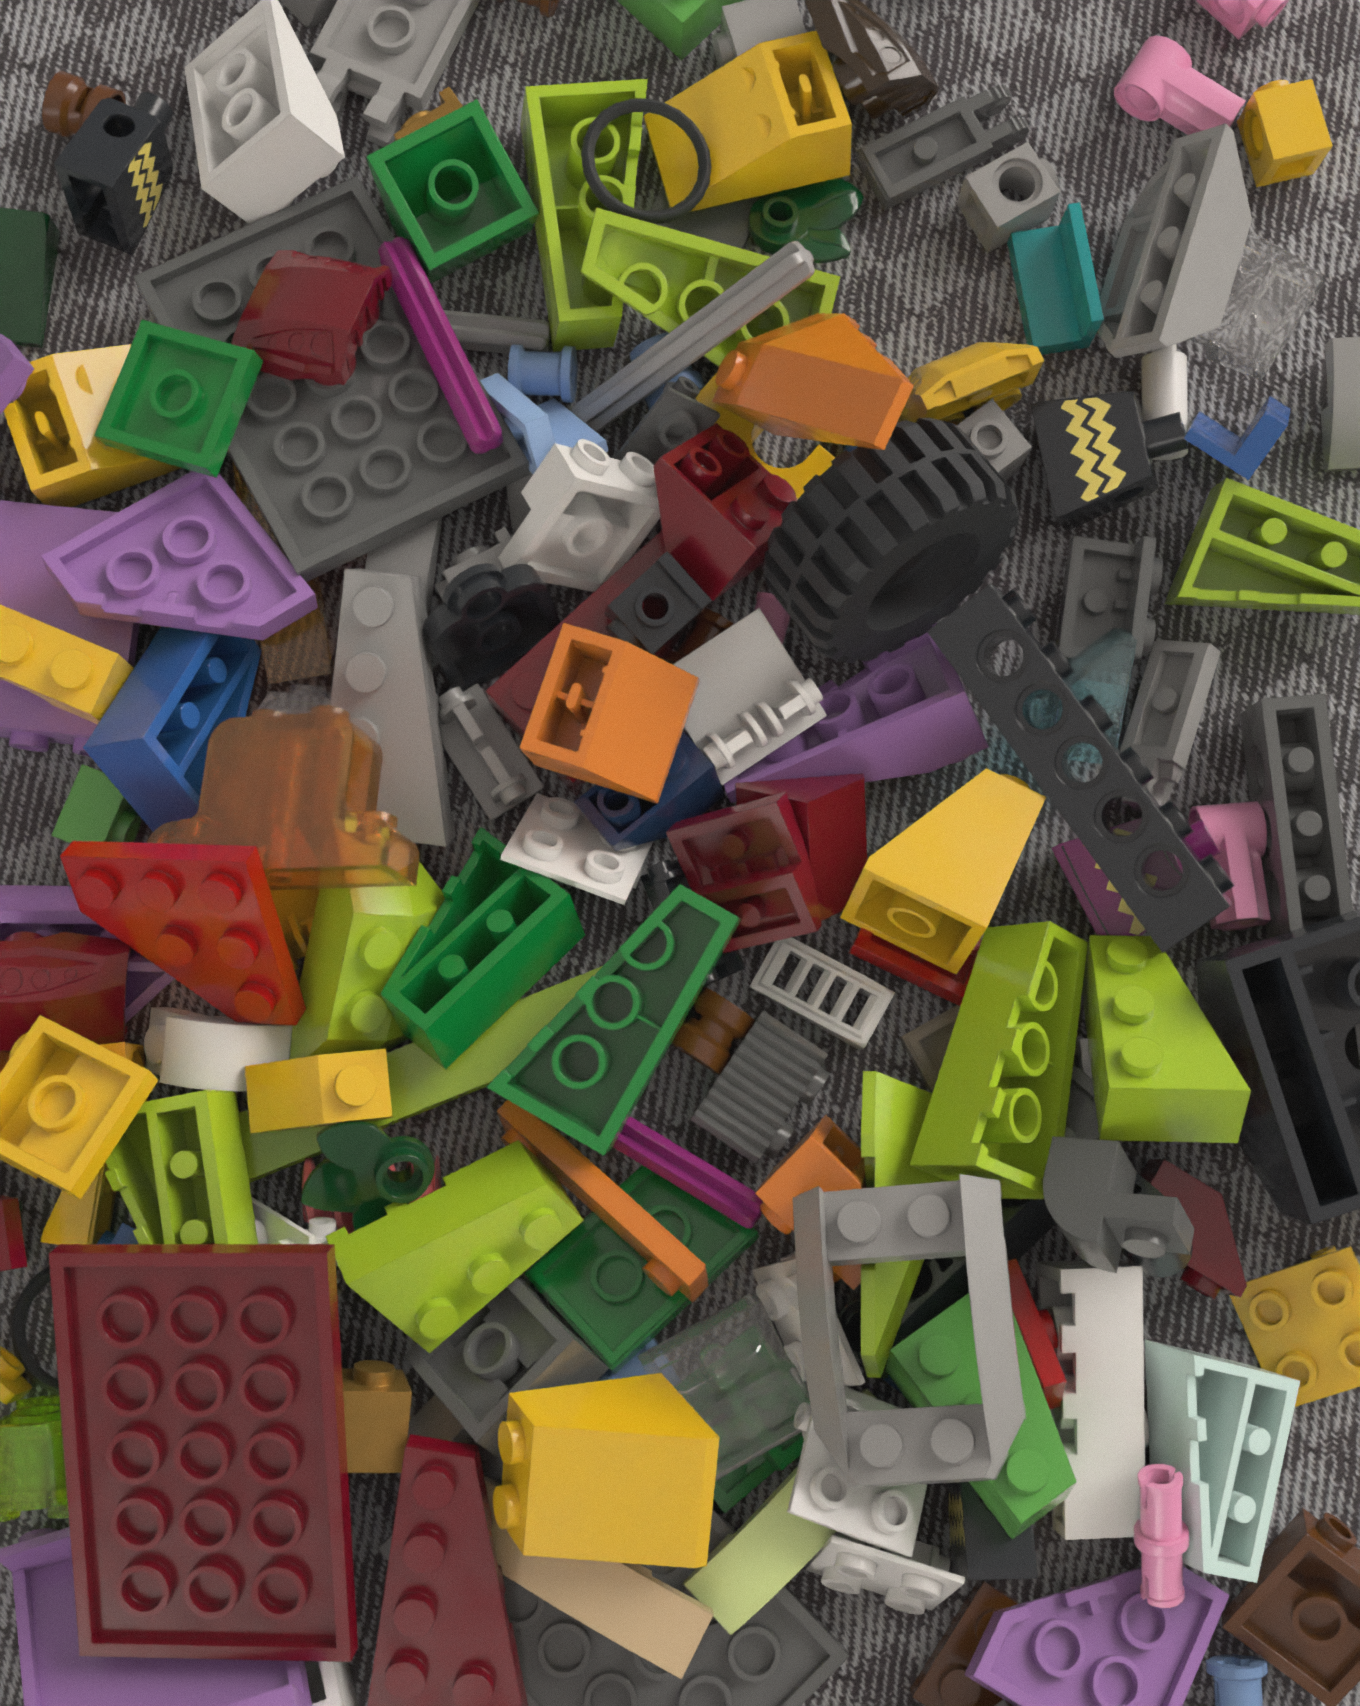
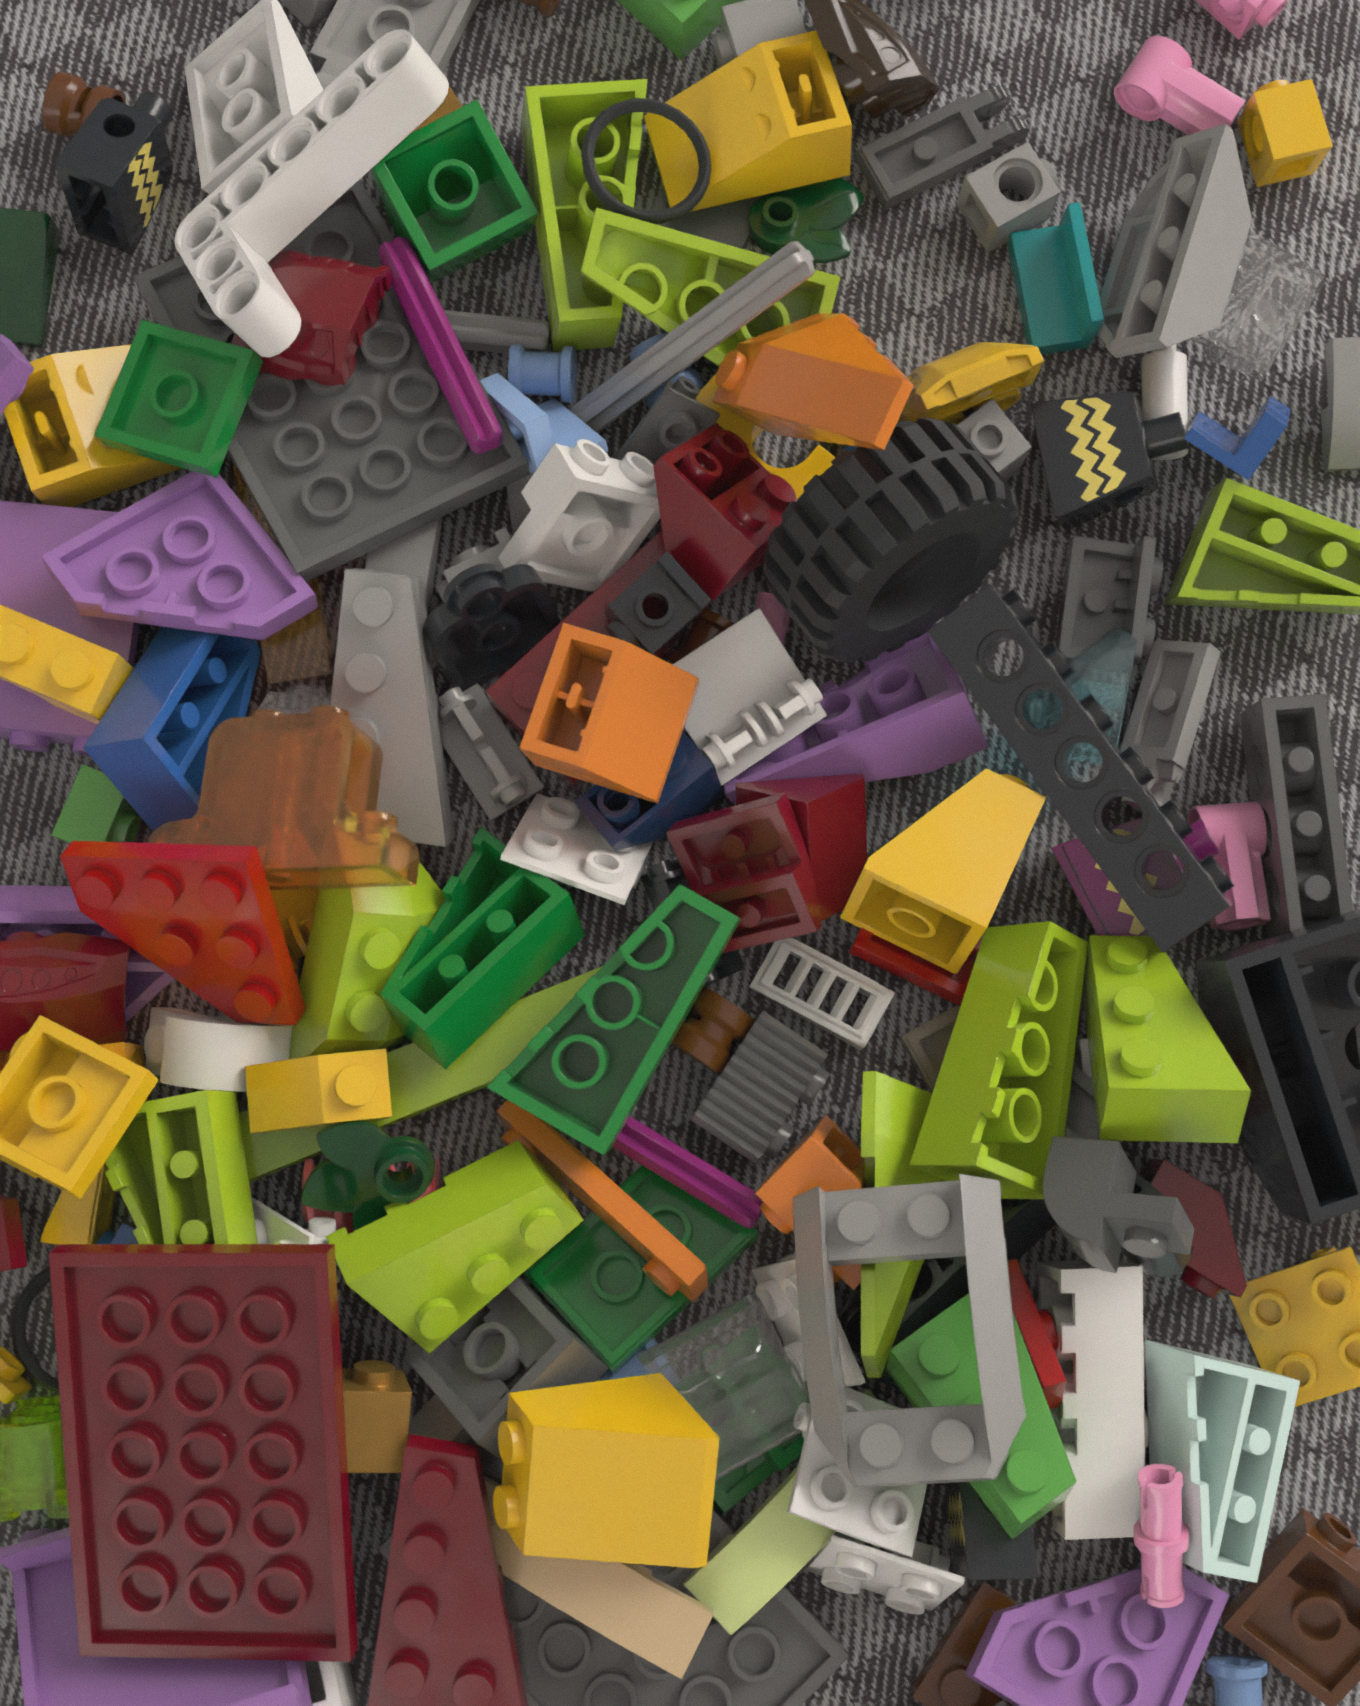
none -> white beam [174,29,449,357]

